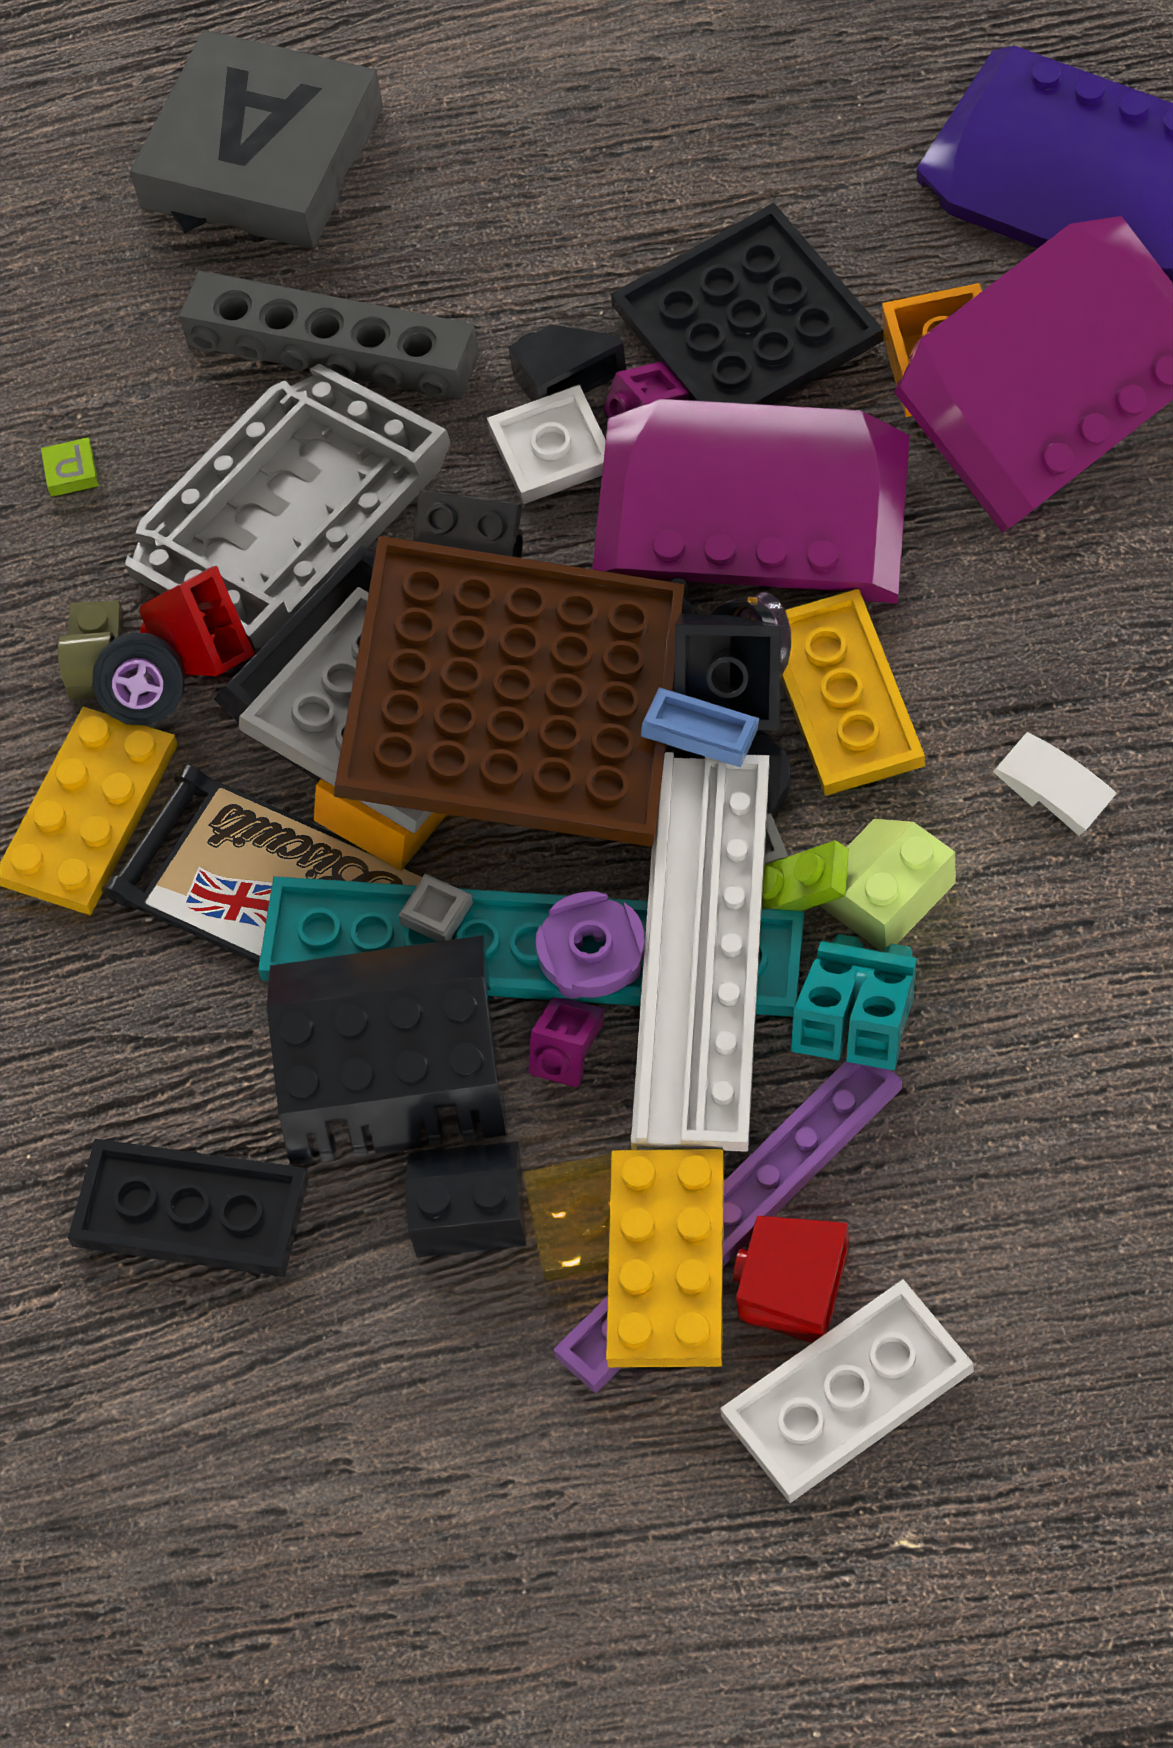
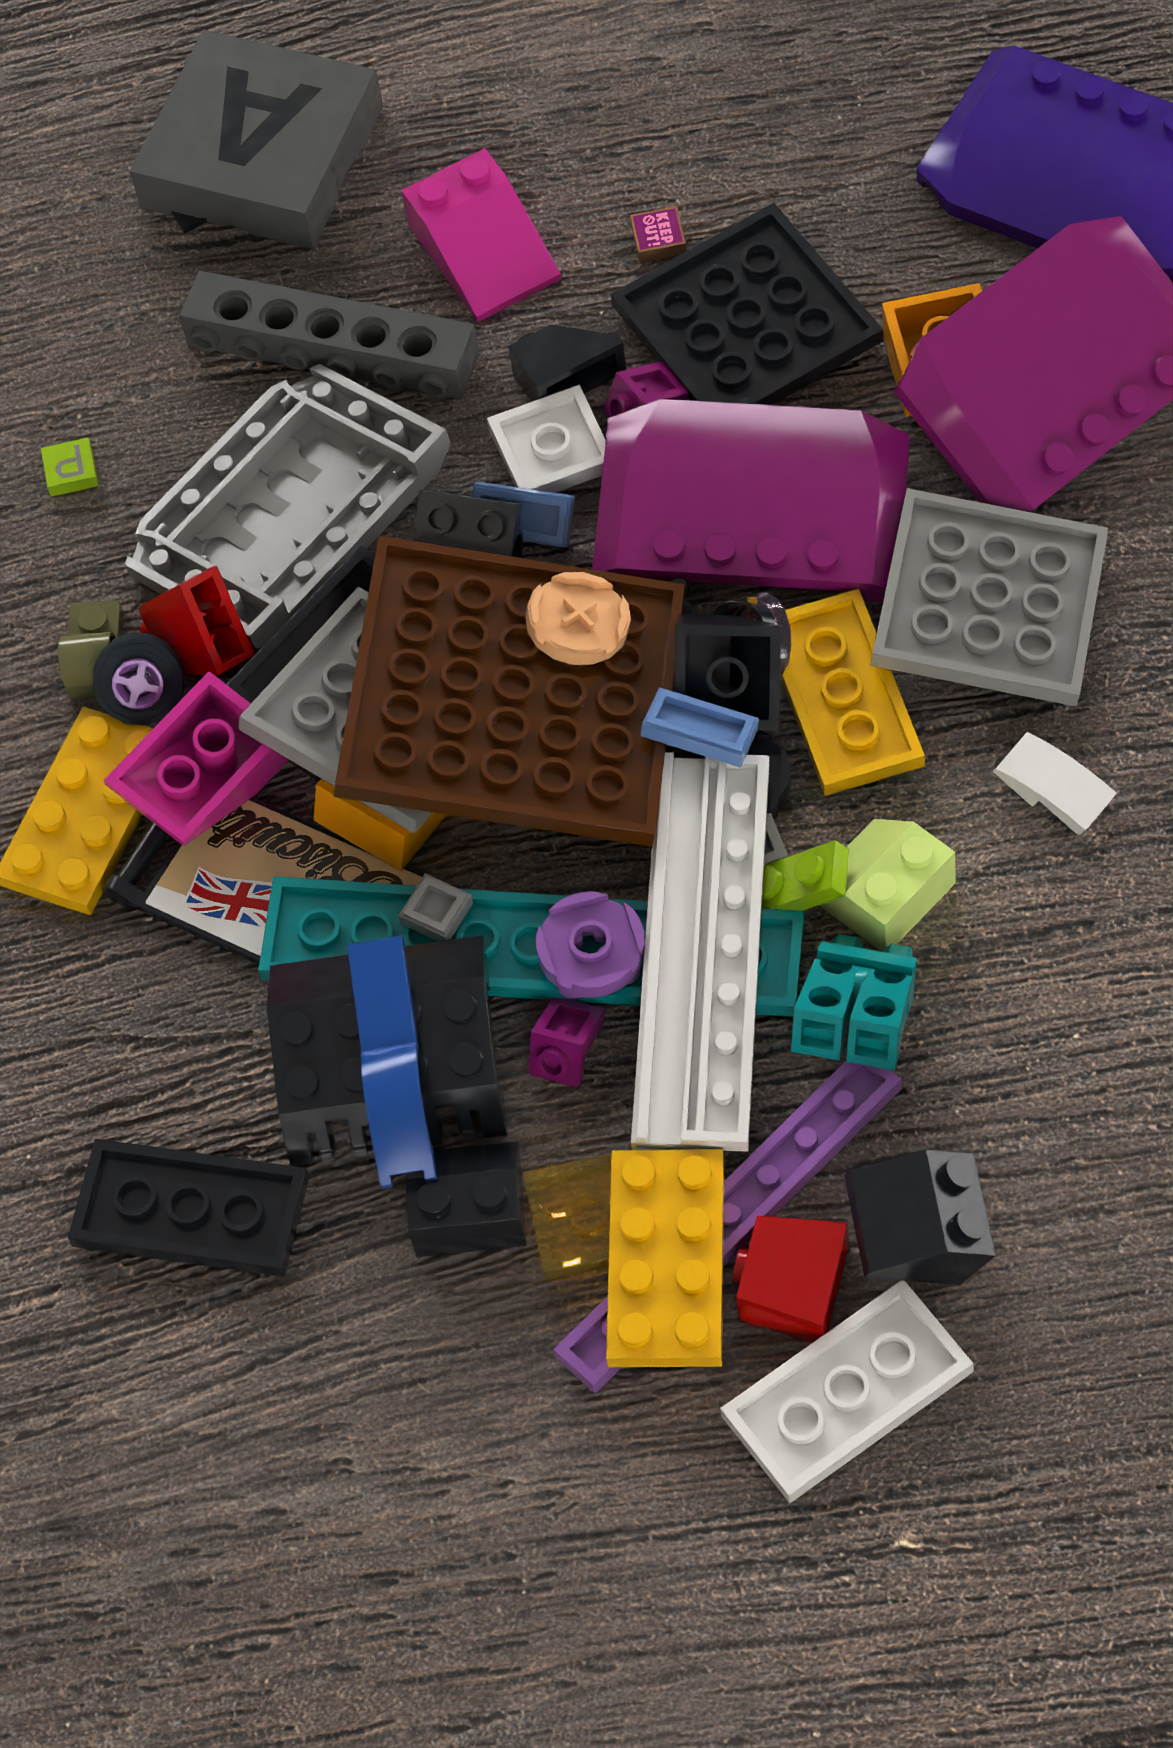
none -> dark pink slope [104,671,289,846]
none -> blue piece [347,935,437,1189]
none -> dark pink slope [401,148,561,323]
none -> medium blue tile [472,481,575,548]
none -> light nougat tile [525,572,631,665]
none -> tile [630,206,687,263]
none -> black slope [844,1149,996,1285]
none -> light grey plate [870,488,1109,707]

